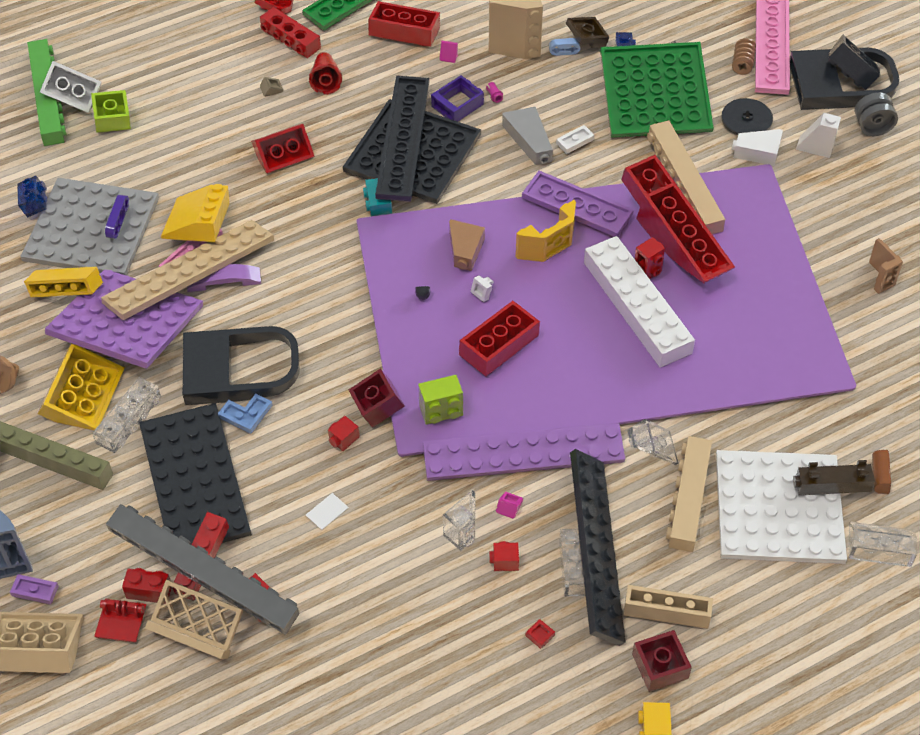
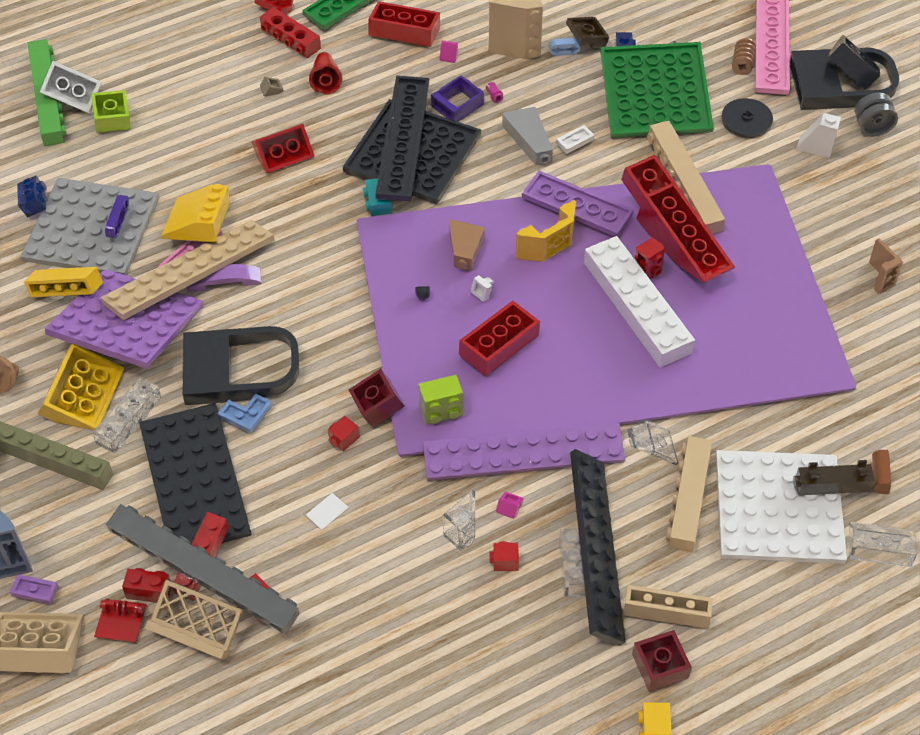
red tile [525,619,555,649] -> none
white slope [731,129,783,166] -> none

